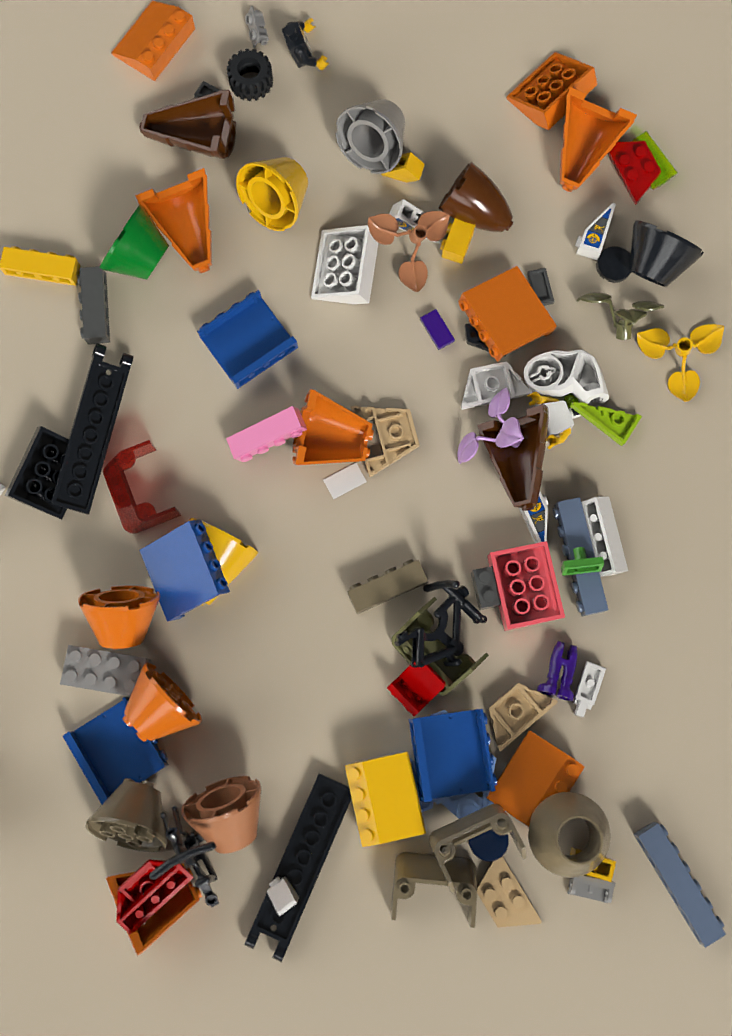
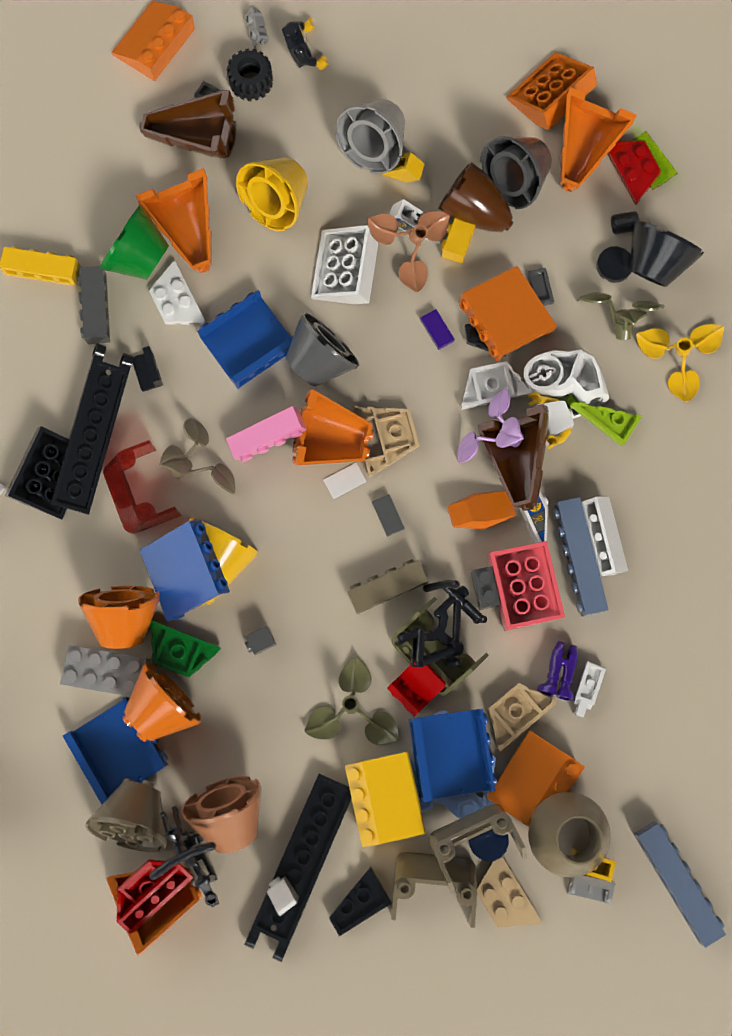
bright green tile [561,547,604,576] -> none
slope [575,203,616,260] -> none
none -> black panel [132,346,164,392]
none -> white wing [149,261,206,325]
none -> green wing [150,620,221,678]
none -> dark tan plant [160,418,235,494]
none -> dark grey brick [244,626,277,655]
none -> dark grey cone [285,312,359,387]
none -> olive plant [304,657,399,745]
none -> black wing [329,866,392,937]
none -> dark grey tile [372,494,405,537]
none -> orange piece [447,490,517,529]
none -> dark grey cone [480,136,552,209]
none -> black piece [611,211,639,235]

